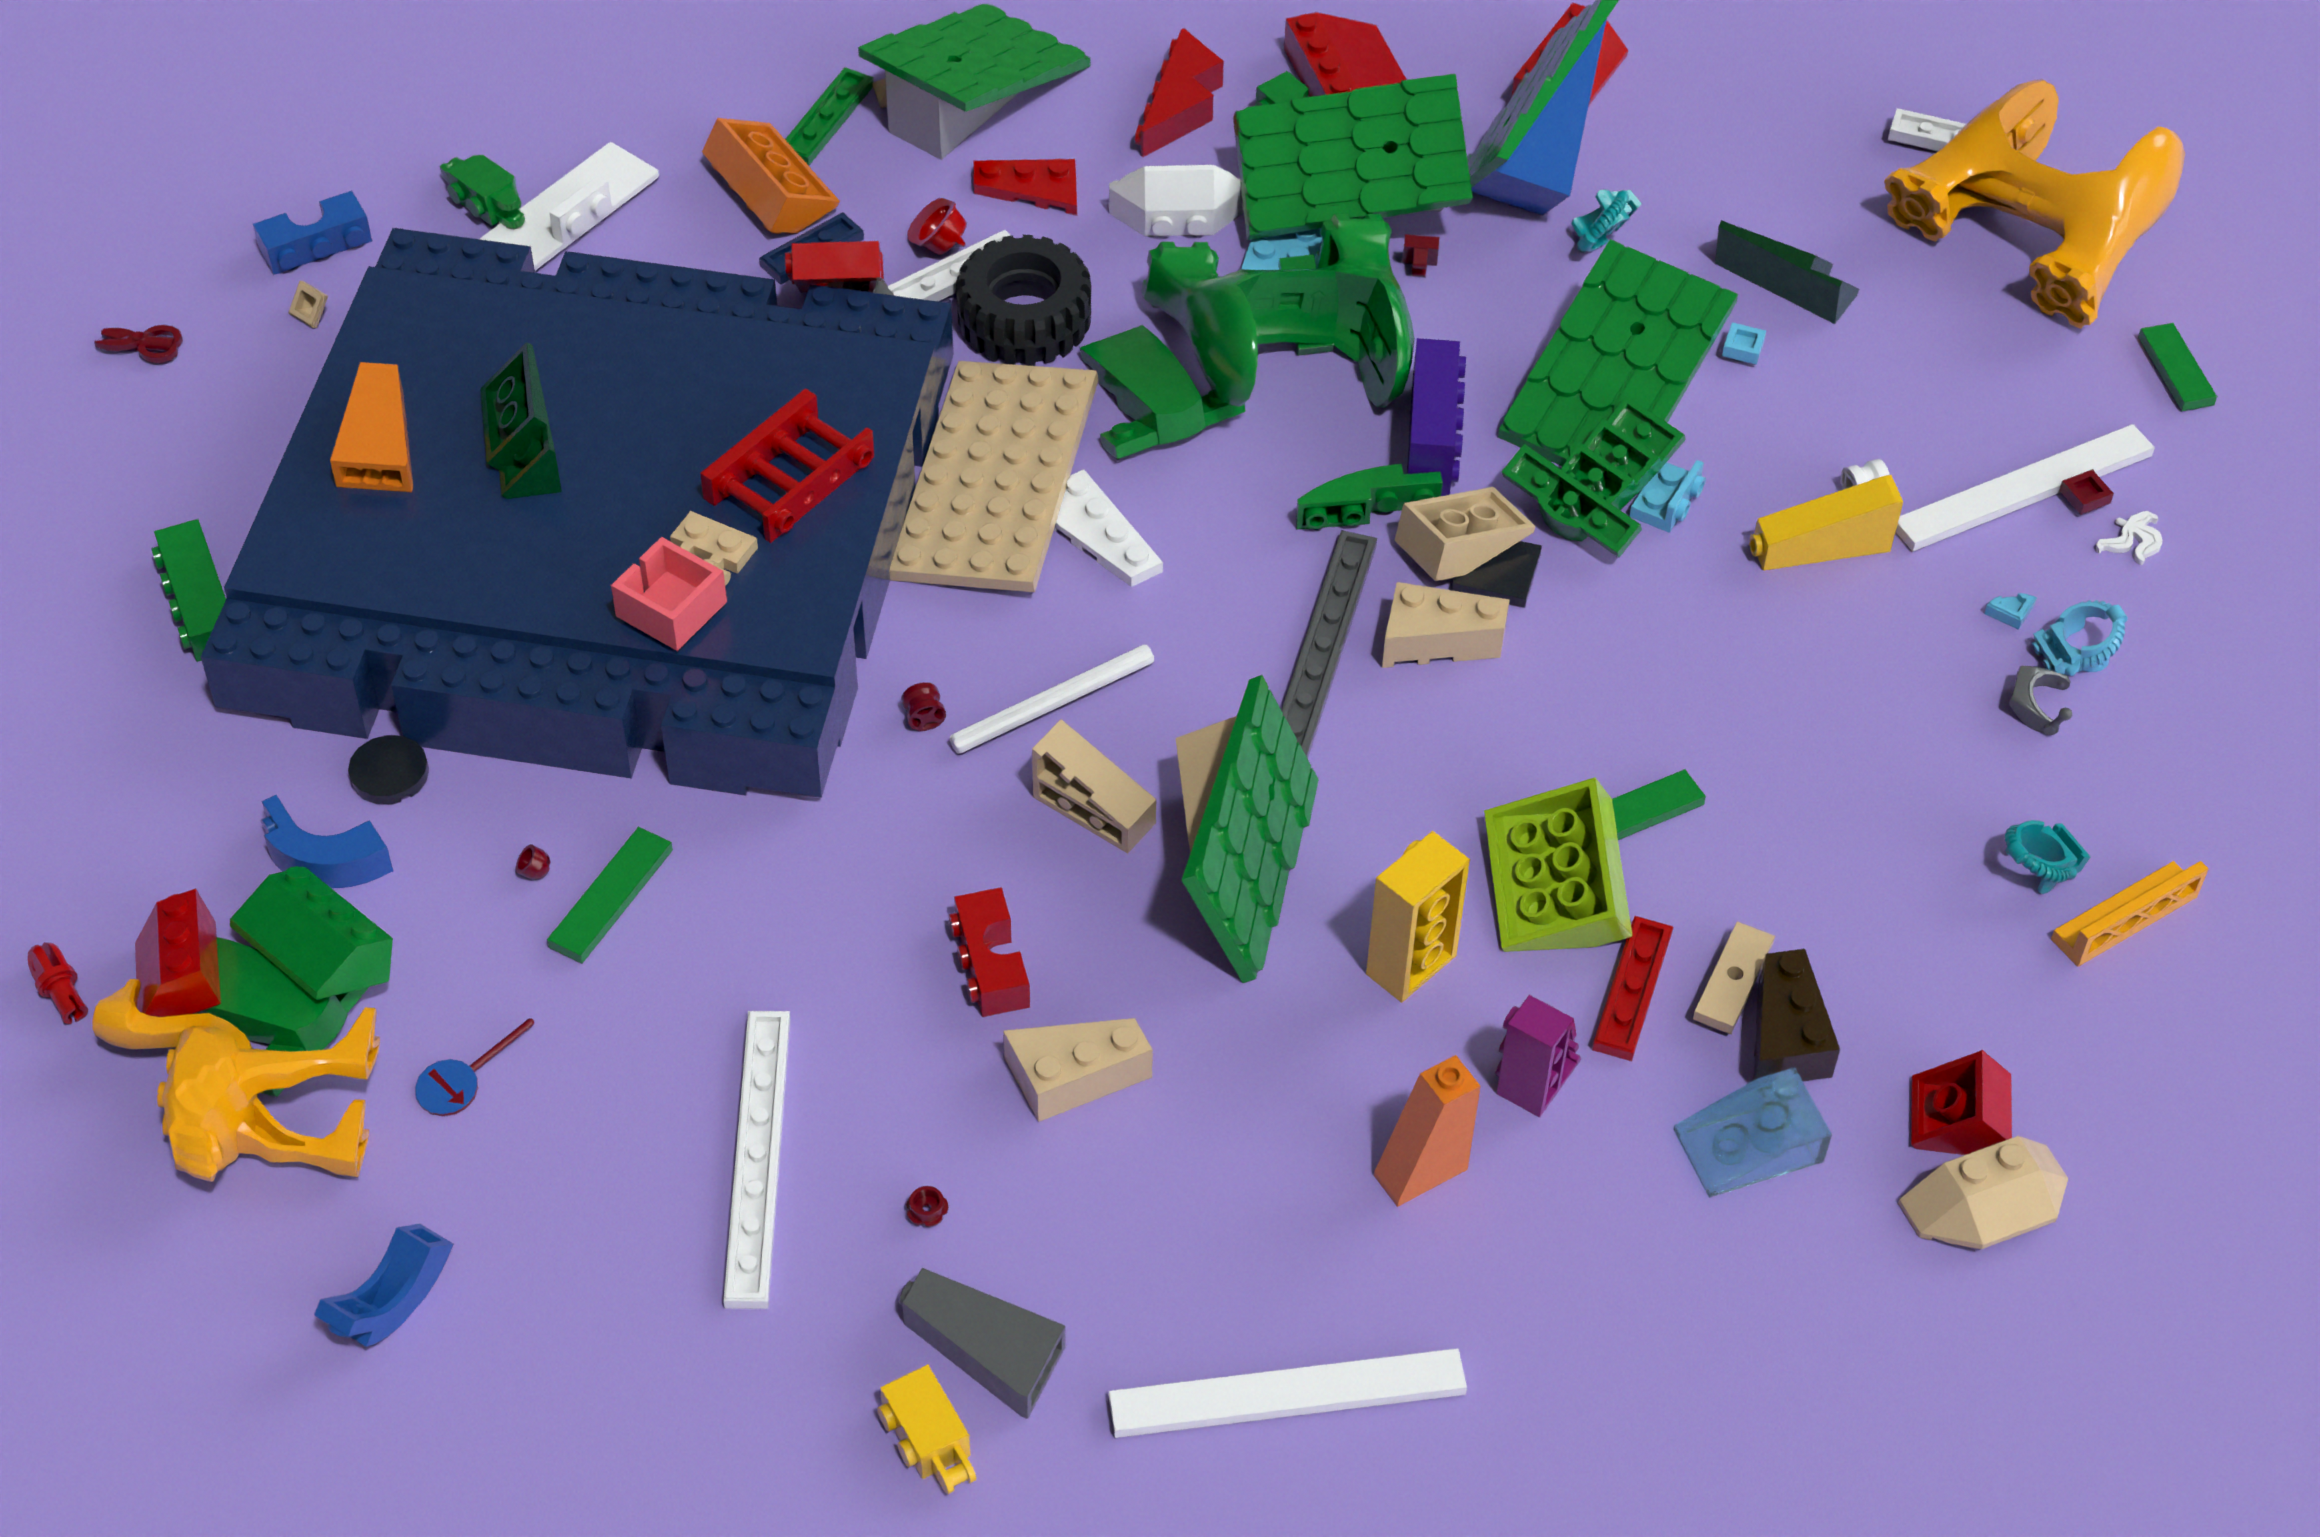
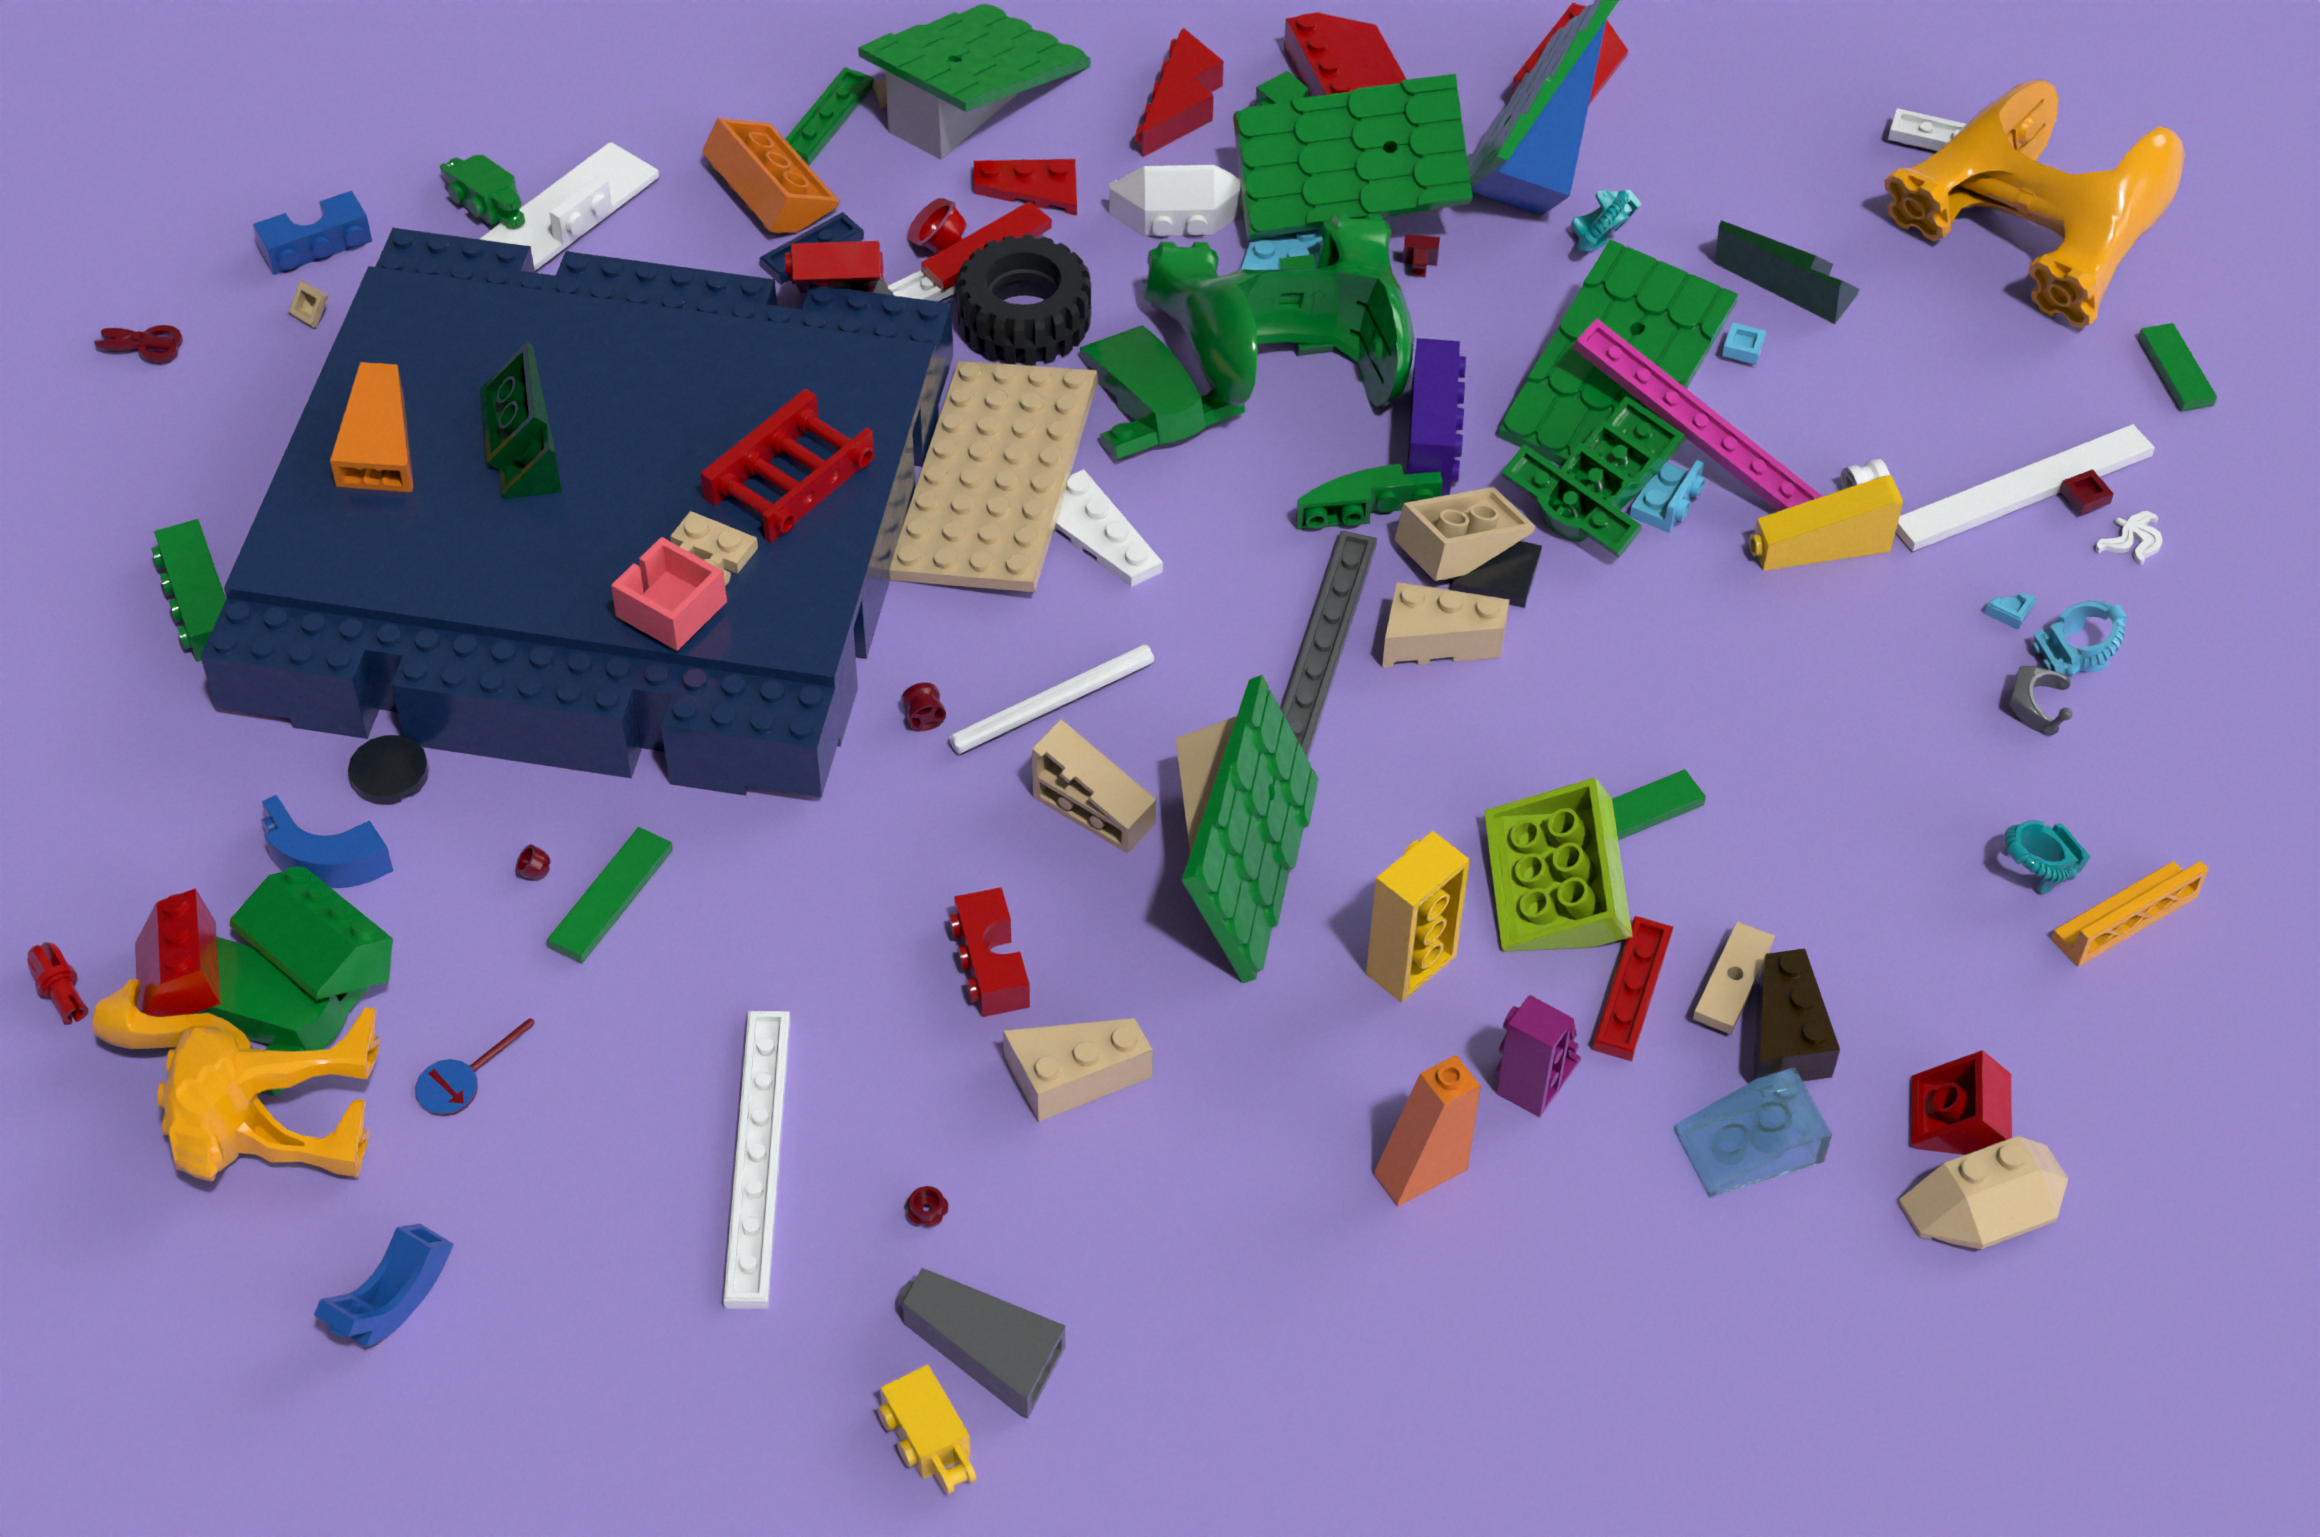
white tile [1109,1348,1467,1438] -> none
none -> red tile [921,201,1052,290]
none -> dark pink plate [1572,318,1823,511]

